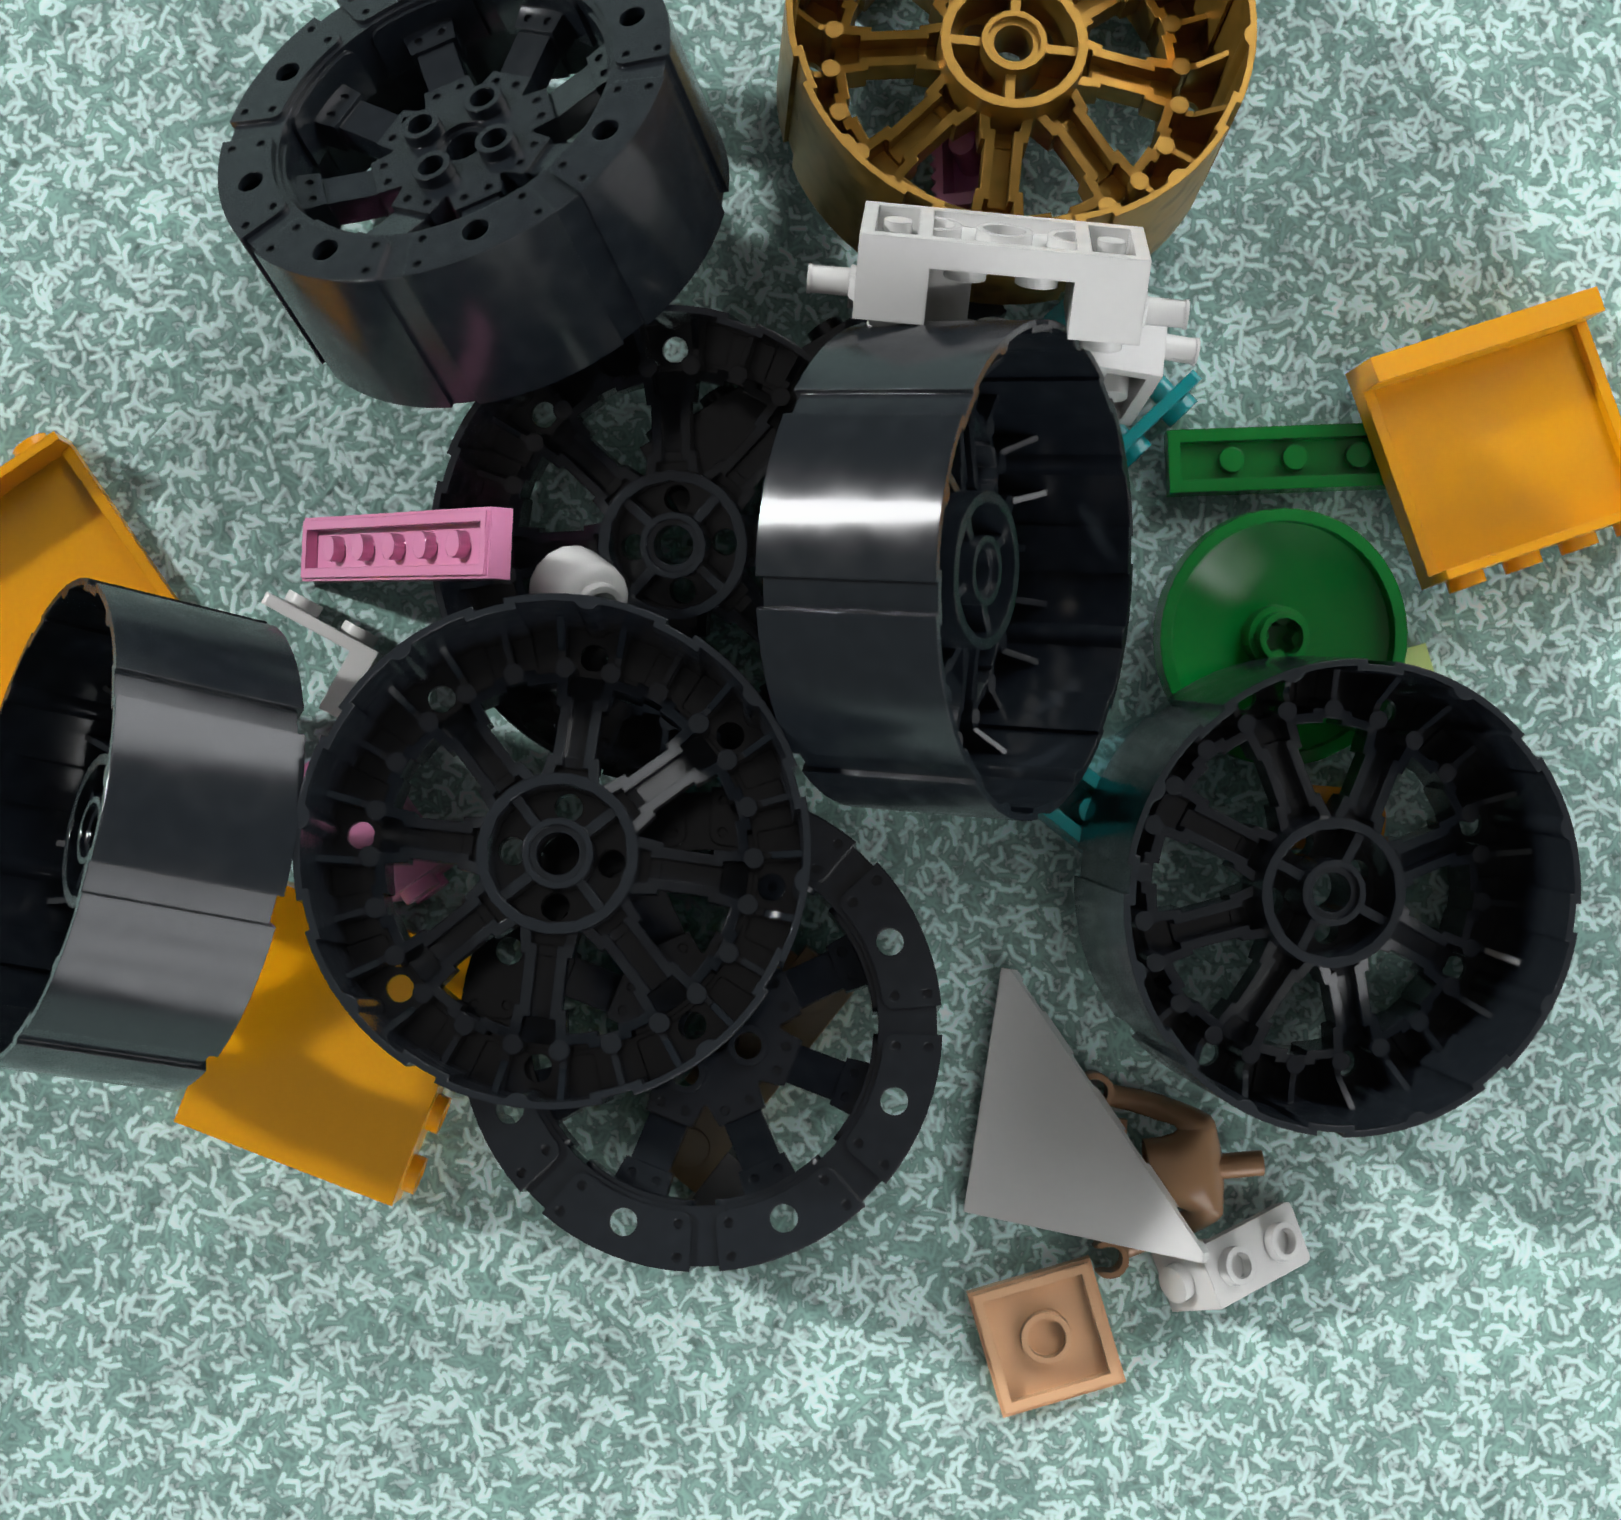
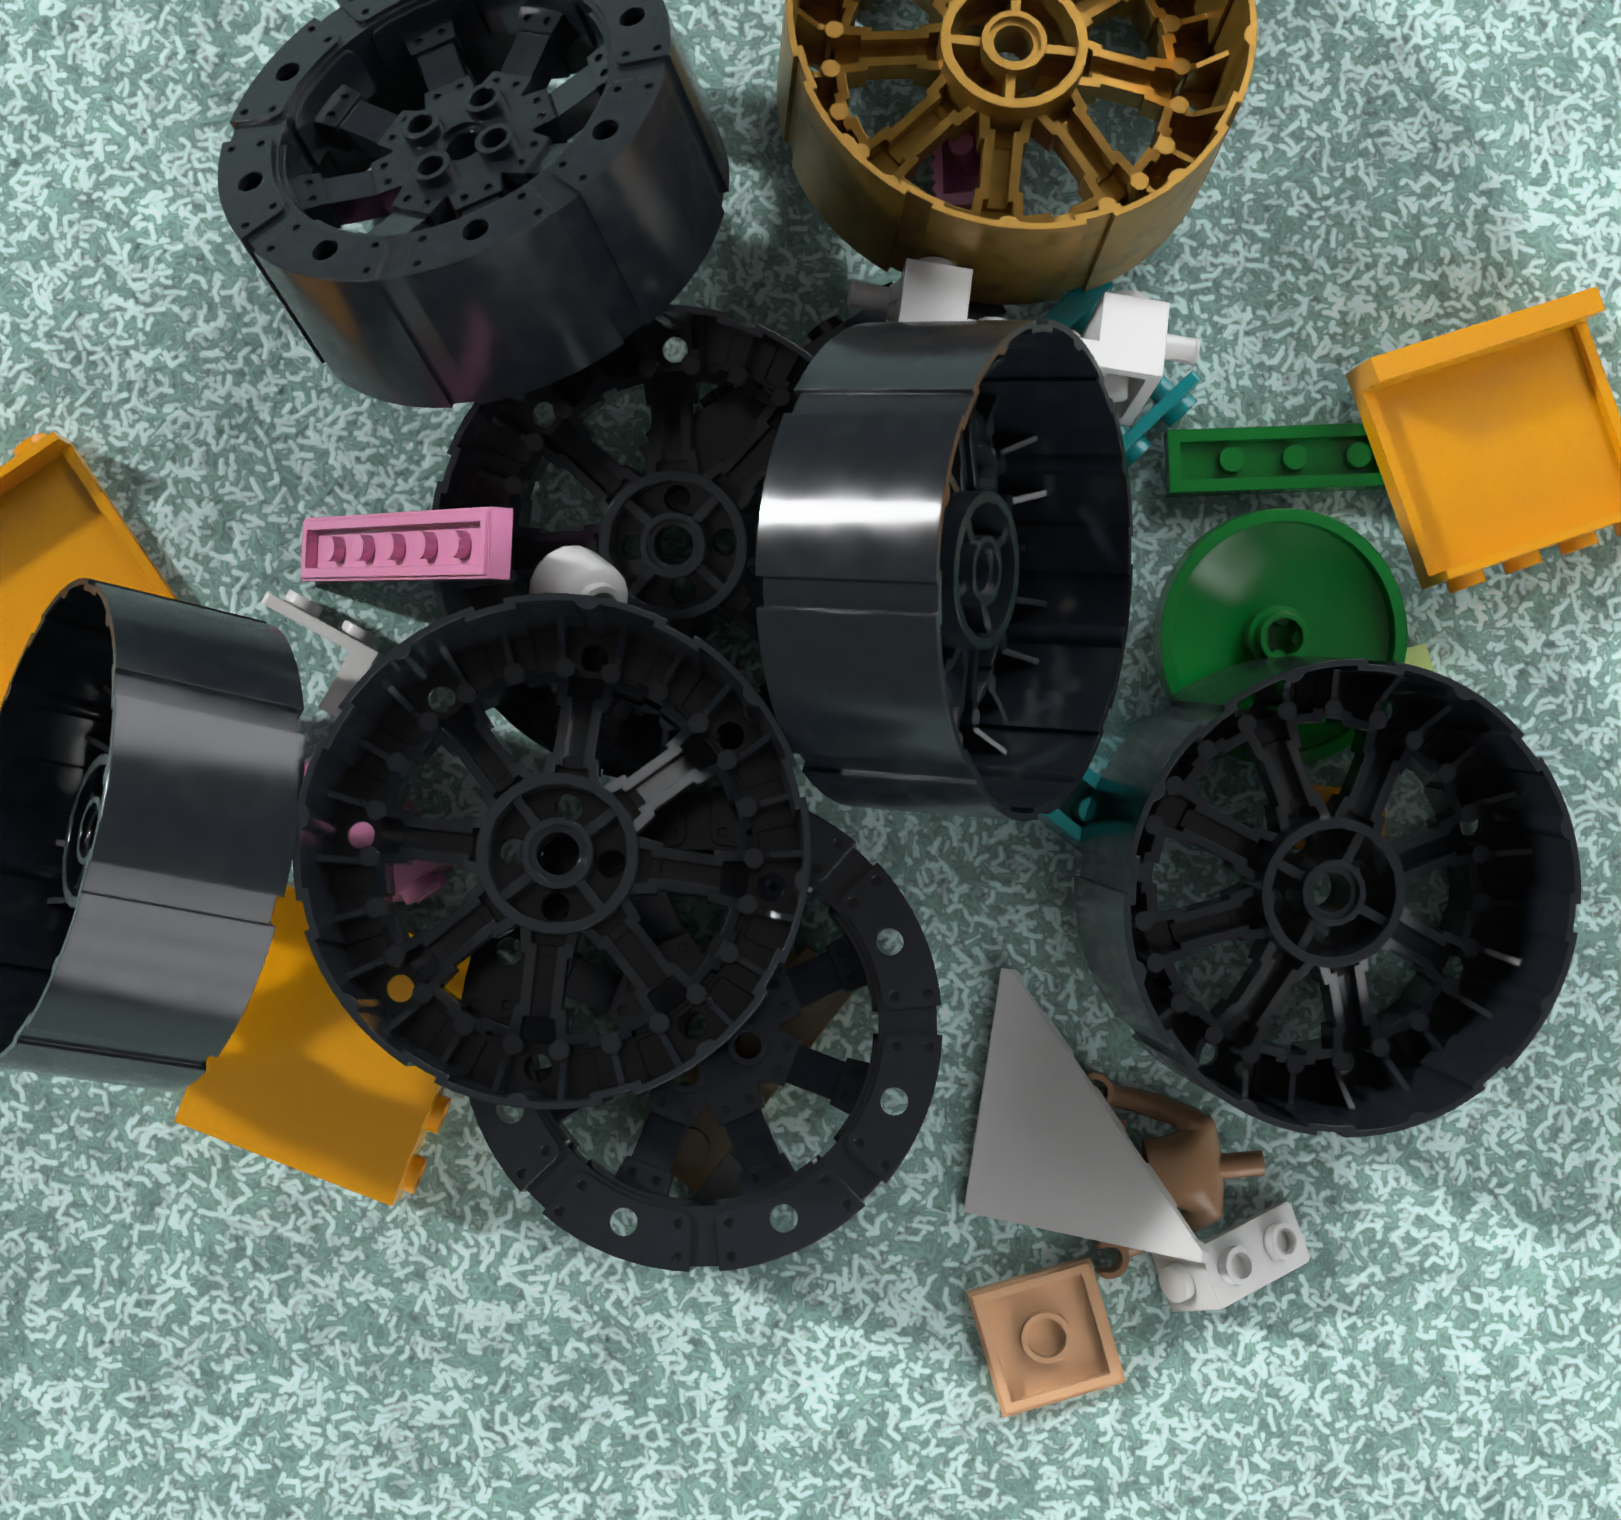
white brick [806,201,1190,353] -> none

